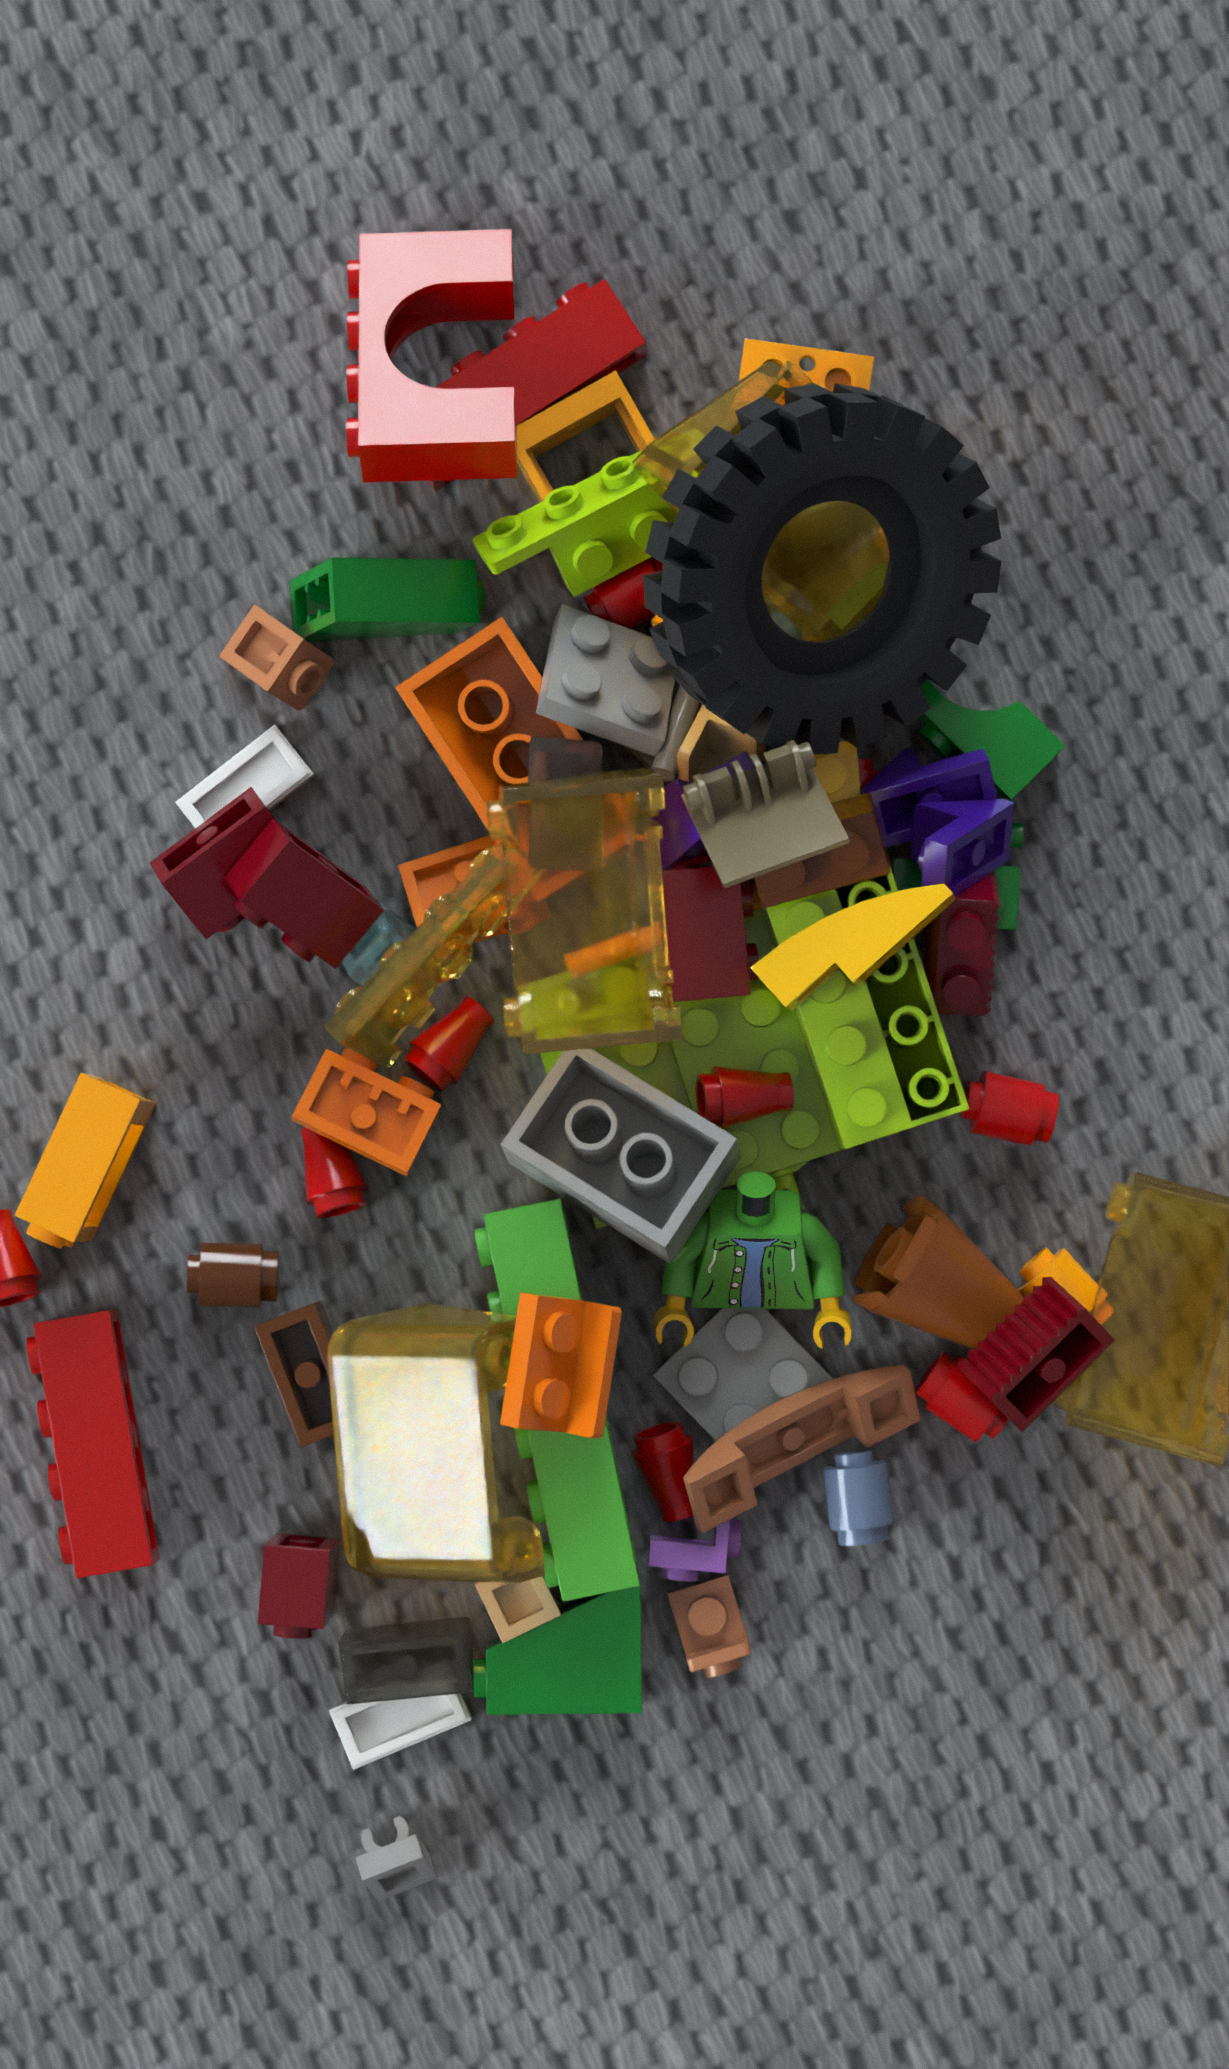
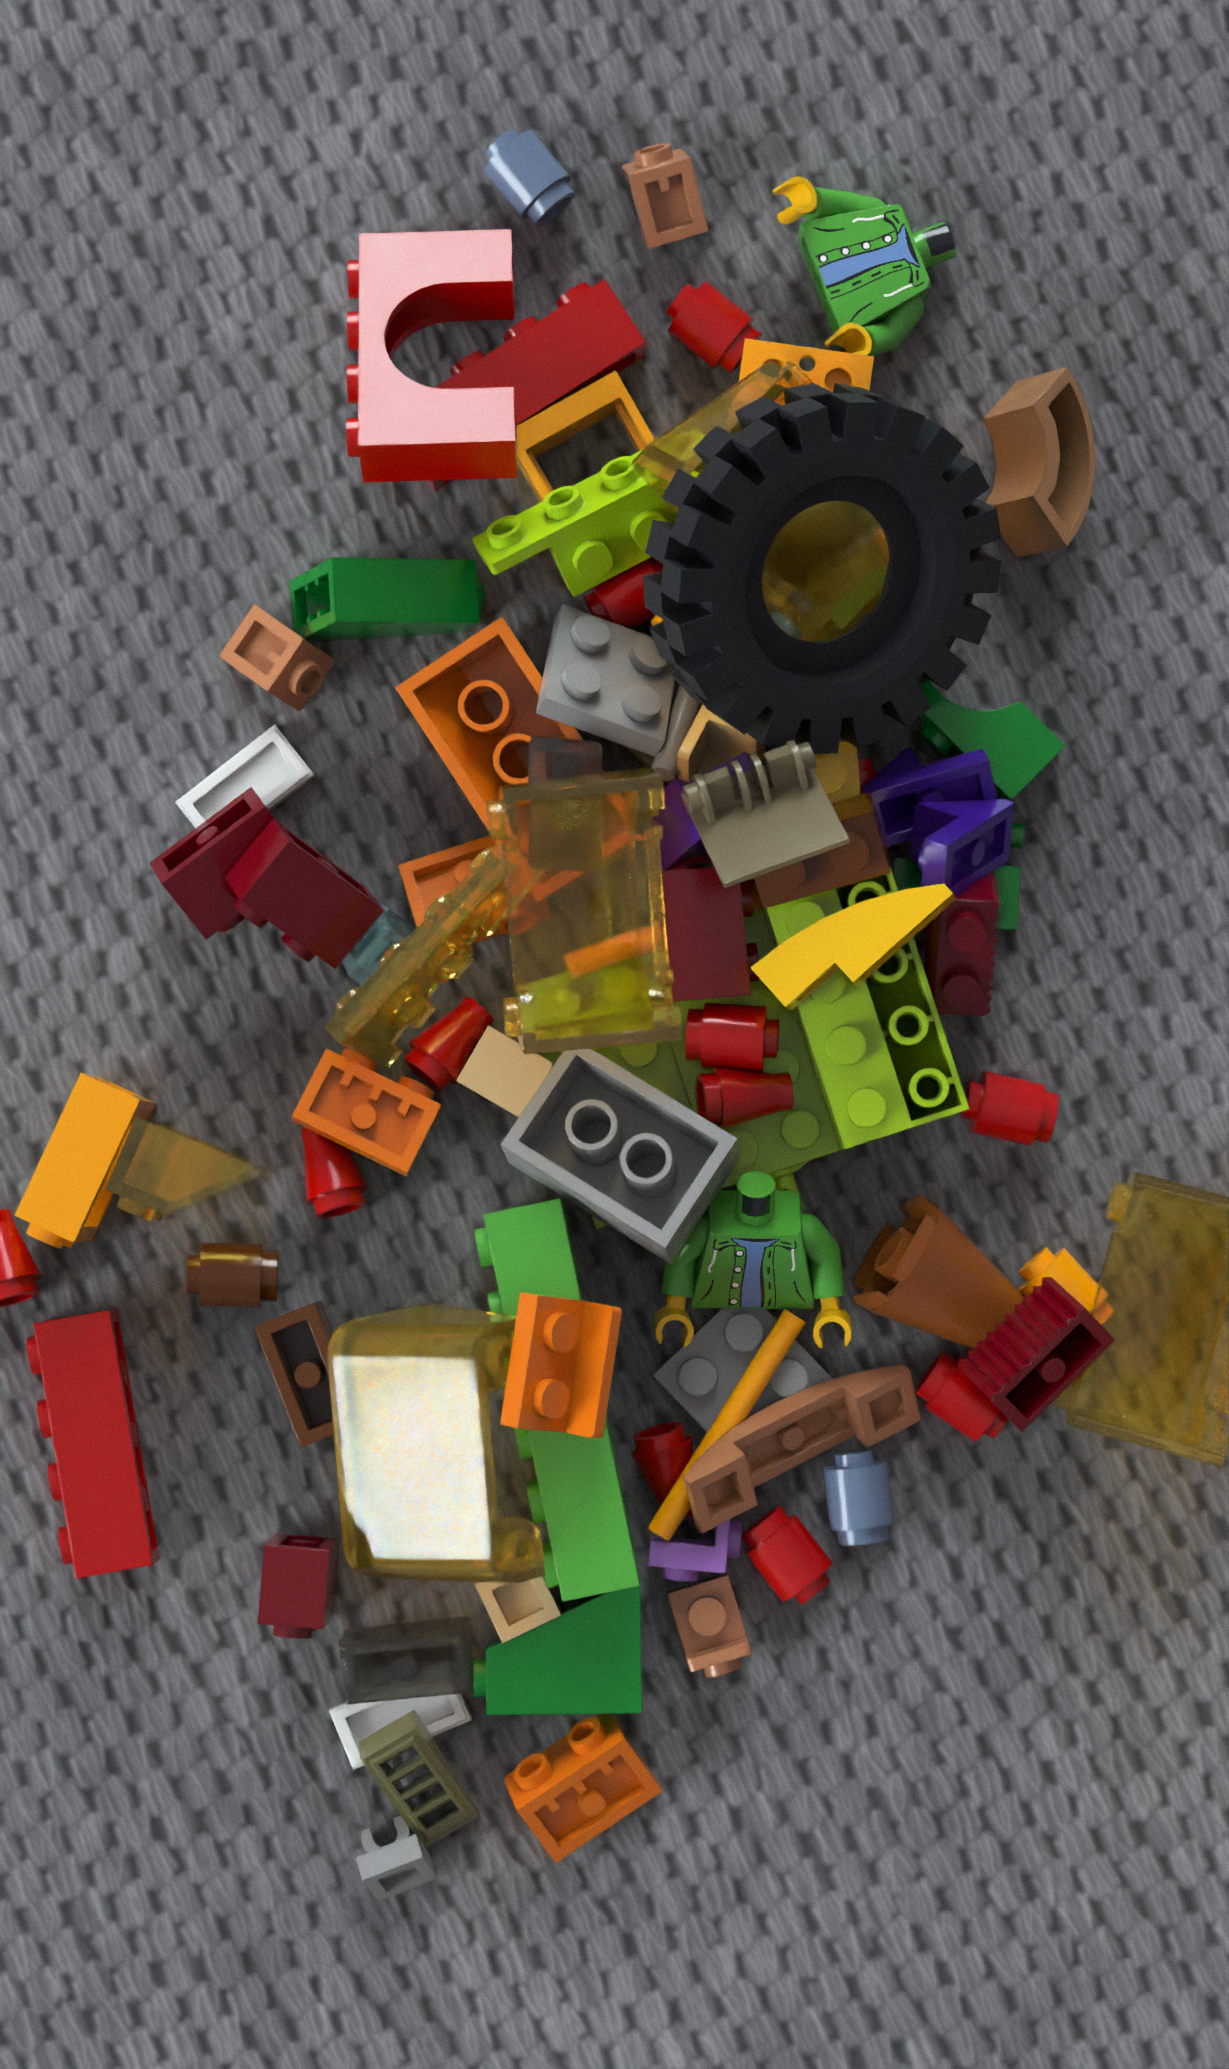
none -> clear yellow slope [105,1117,269,1221]
none -> olive slope [359,1710,480,1848]
none -> tan panel [456,1025,553,1118]
none -> sand blue brick [484,129,576,227]
none -> orange bracket [504,1714,663,1863]
none -> nougat bracket [622,143,709,249]
none -> light orange bar [647,1309,806,1542]
none -> red brick [666,281,762,374]
none -> red brick [685,1003,779,1071]
none -> red brick [741,1505,833,1604]
none -> bright green torso [772,176,956,357]
none -> medium nougat brick [983,367,1095,557]

